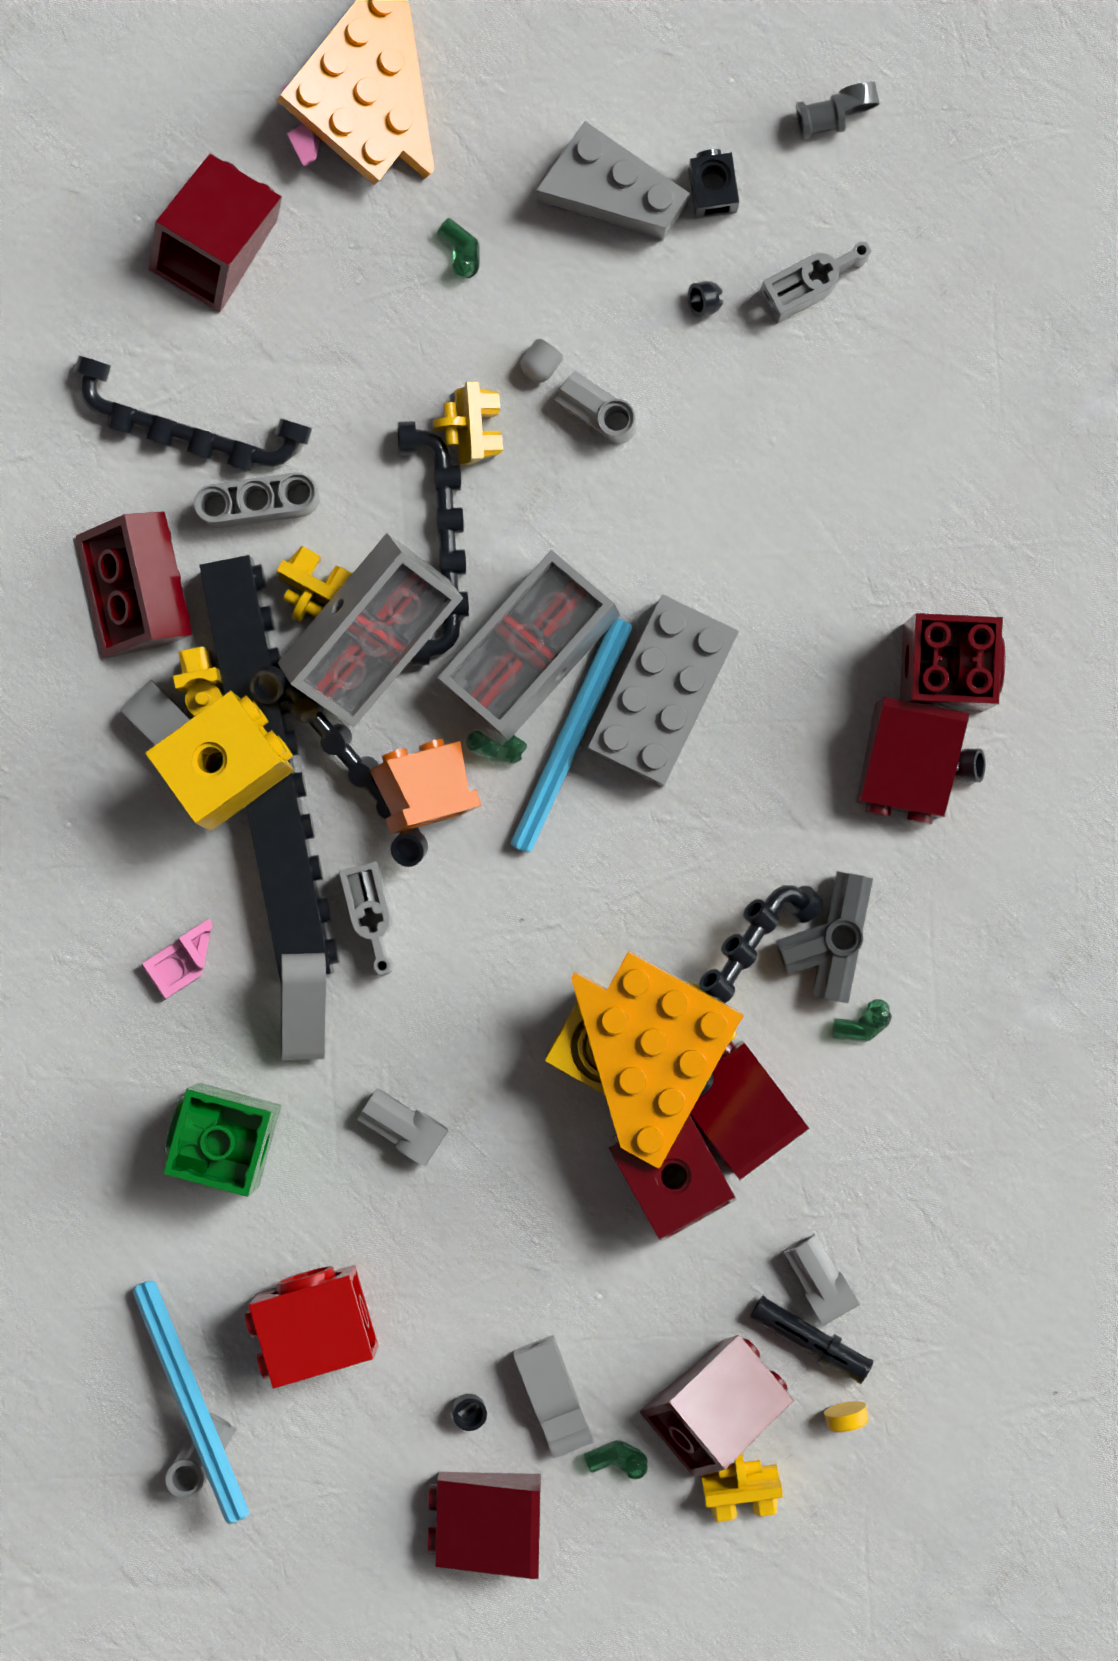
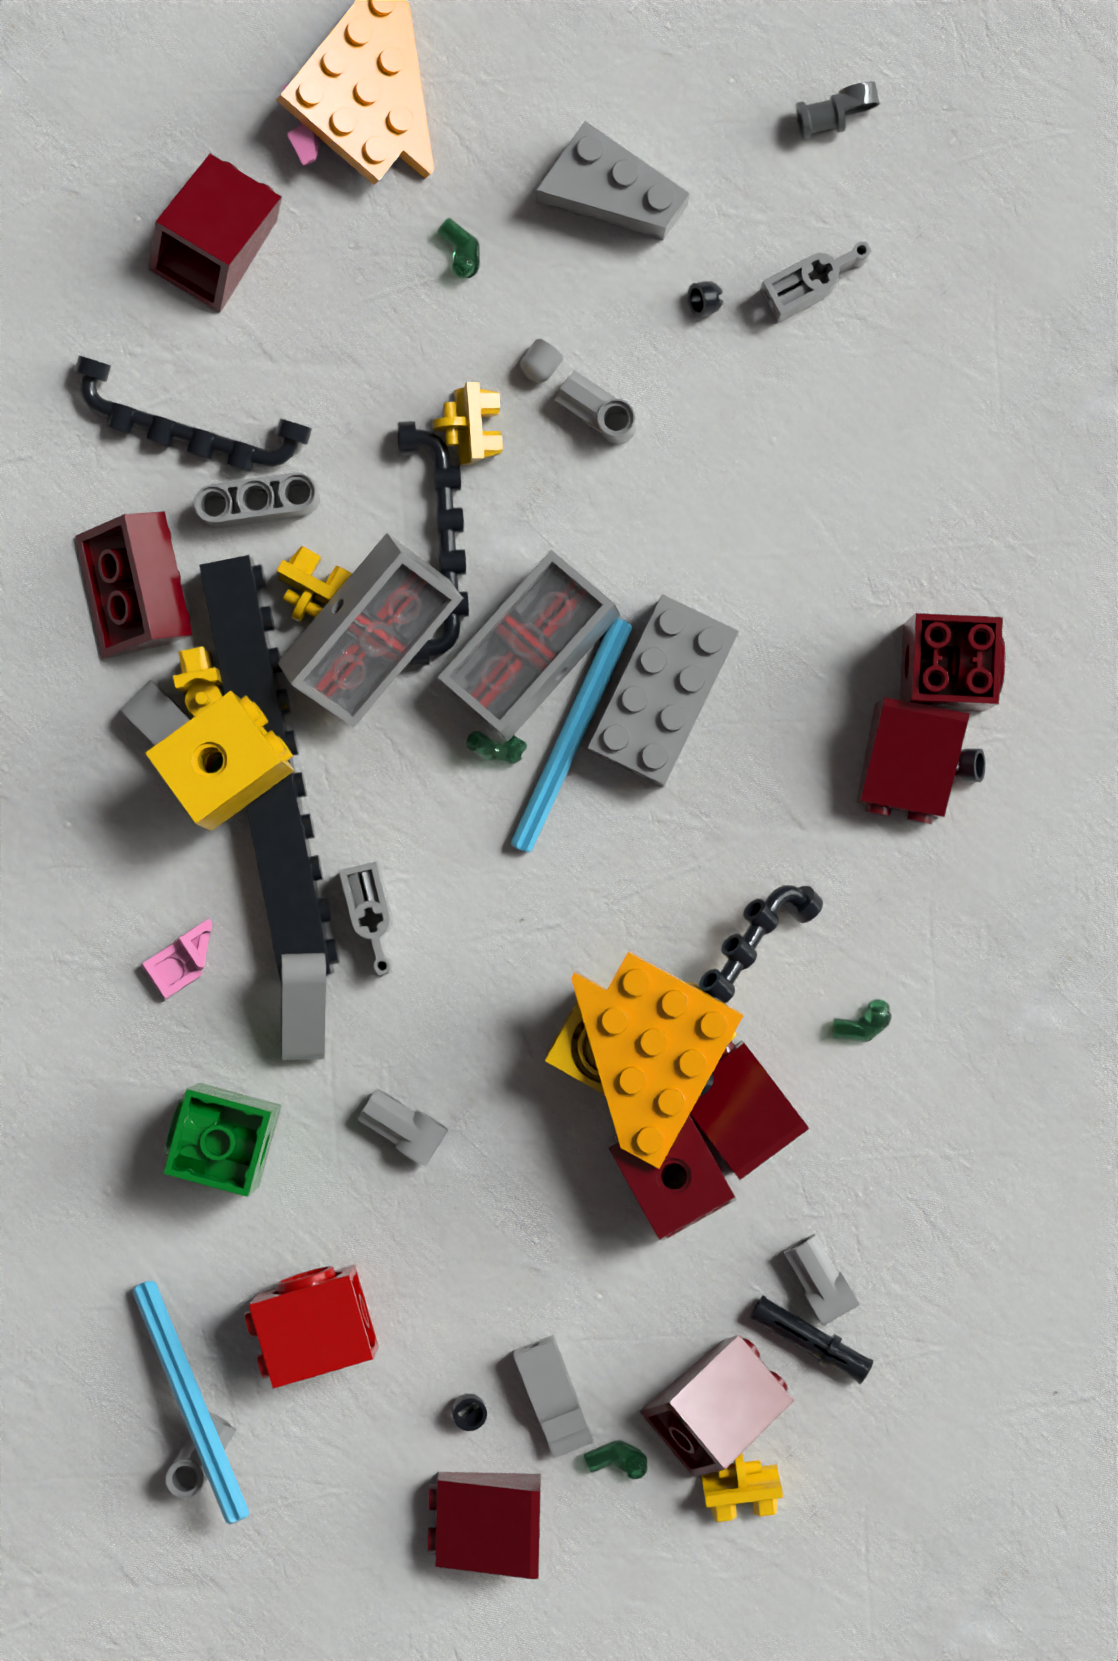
black bar [250,666,428,867] -> none
hips [369,739,481,835] -> none
black brick [688,149,739,219] -> none
dark grey piece [776,871,873,1003] -> none
yellow tile [824,1401,869,1432] -> none

